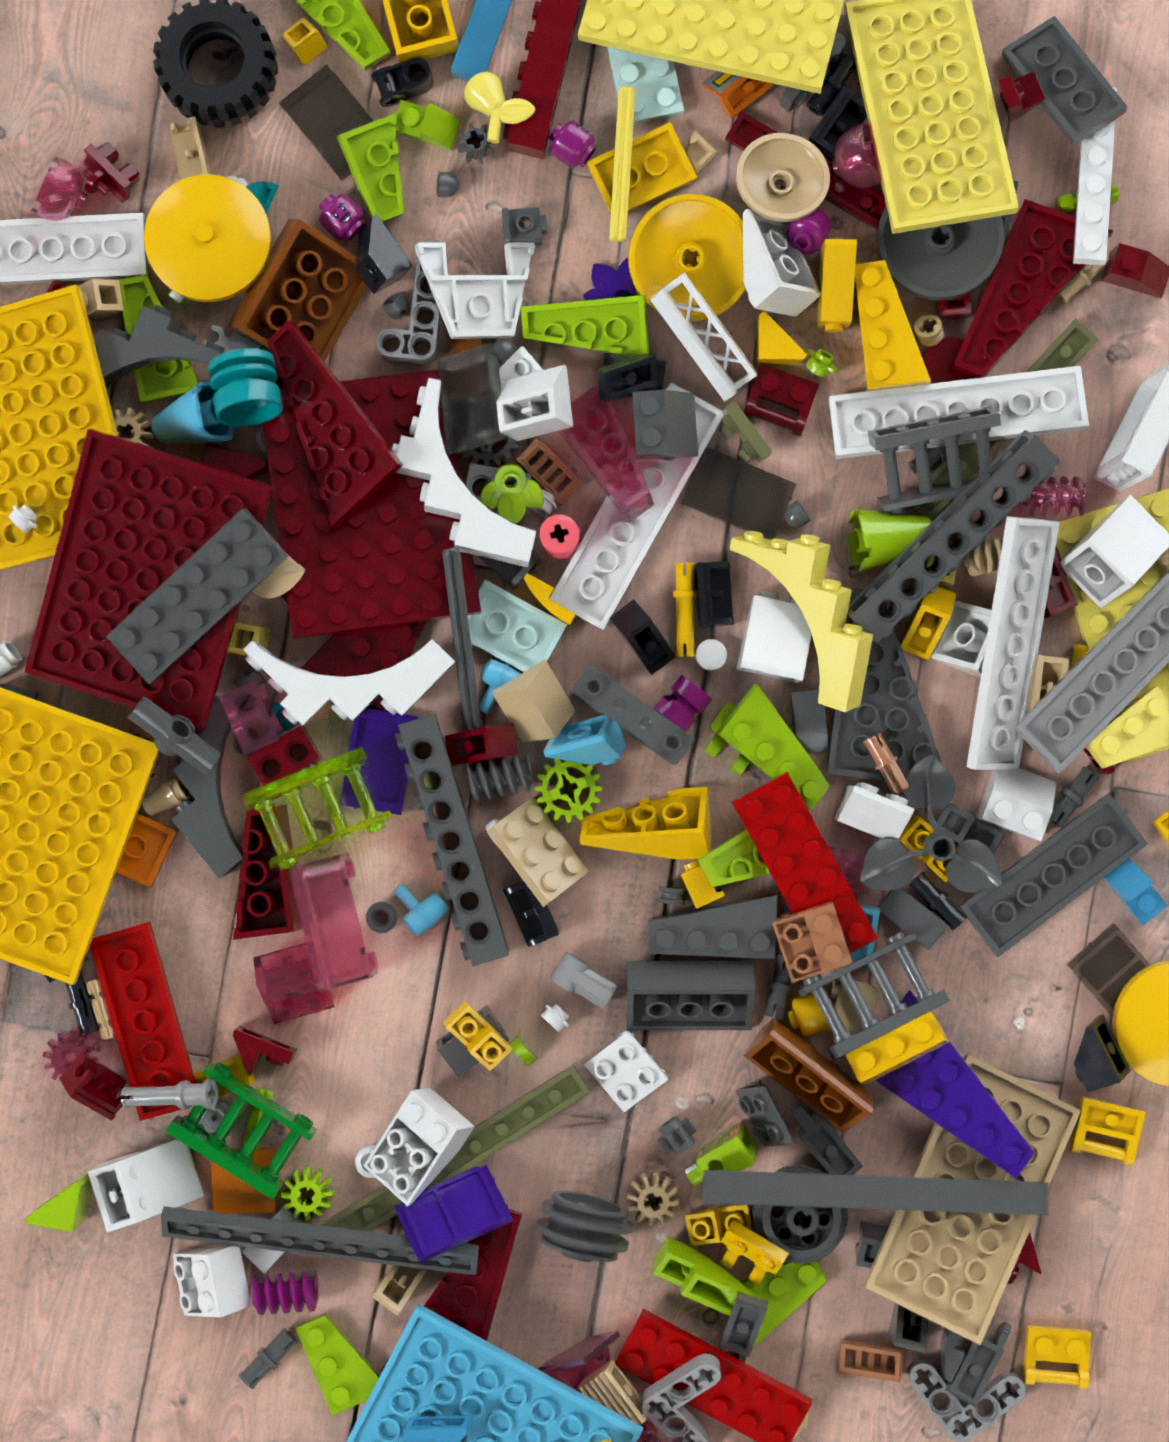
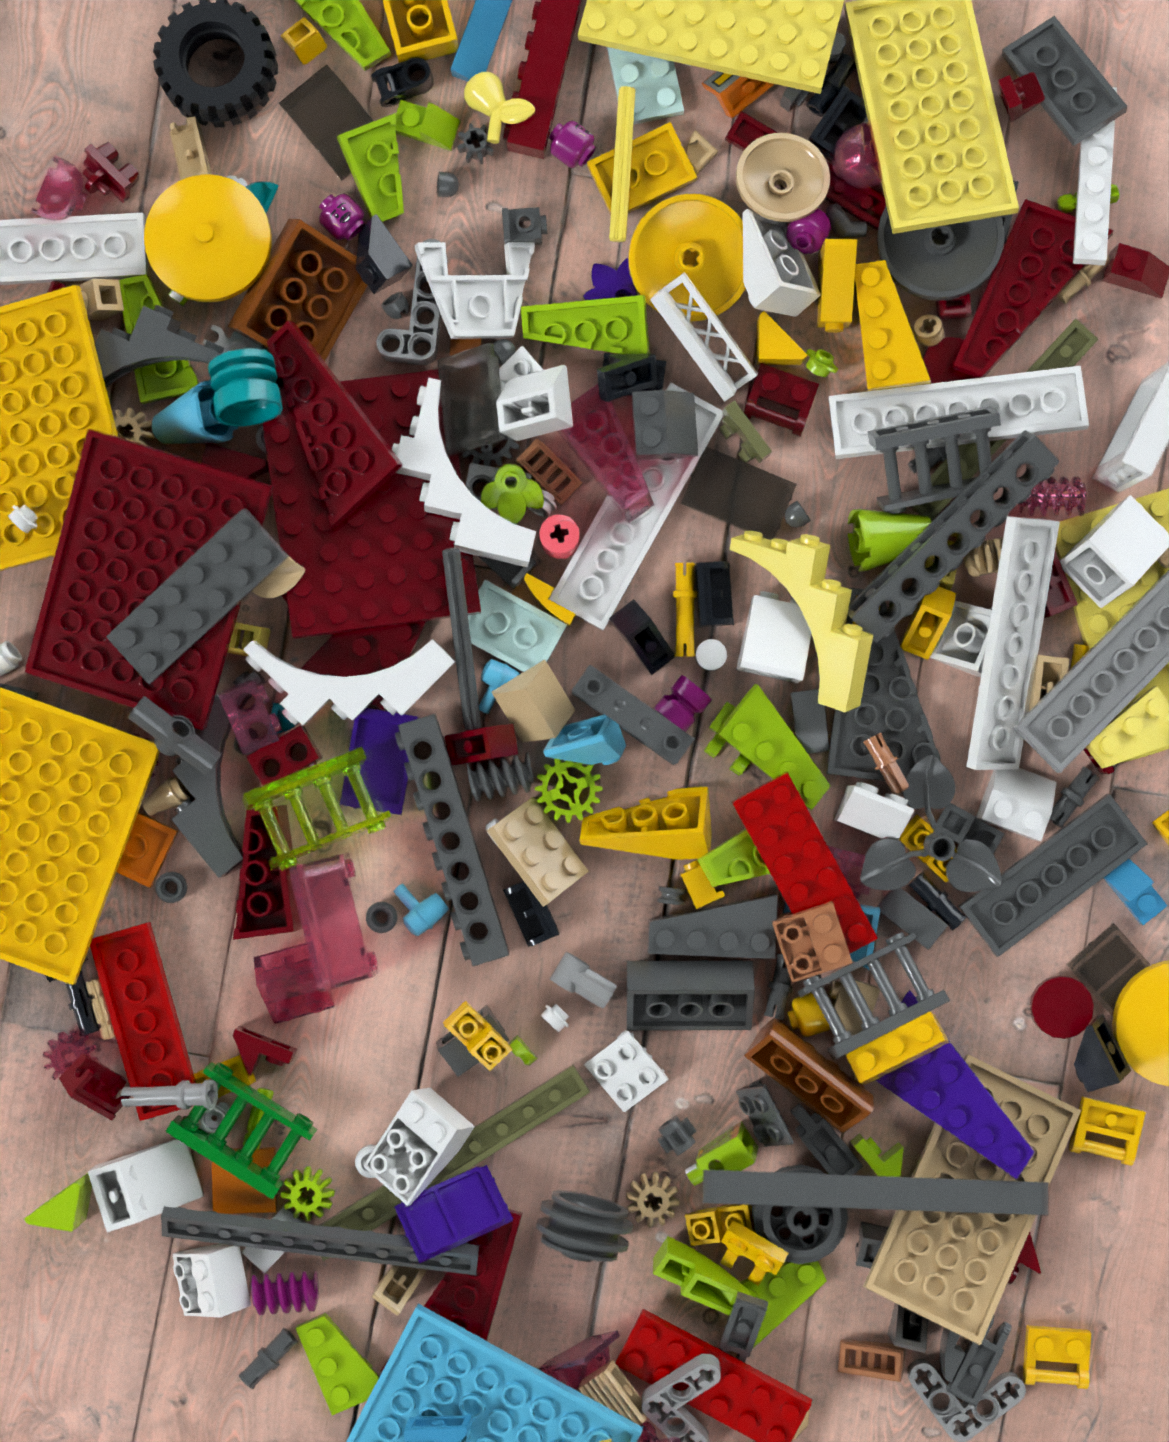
none -> dark grey plate [155,872,188,903]
none -> dark grey arm [826,204,867,237]
none -> lime slope [850,1133,904,1177]
none -> dark red tile [1030,976,1094,1039]

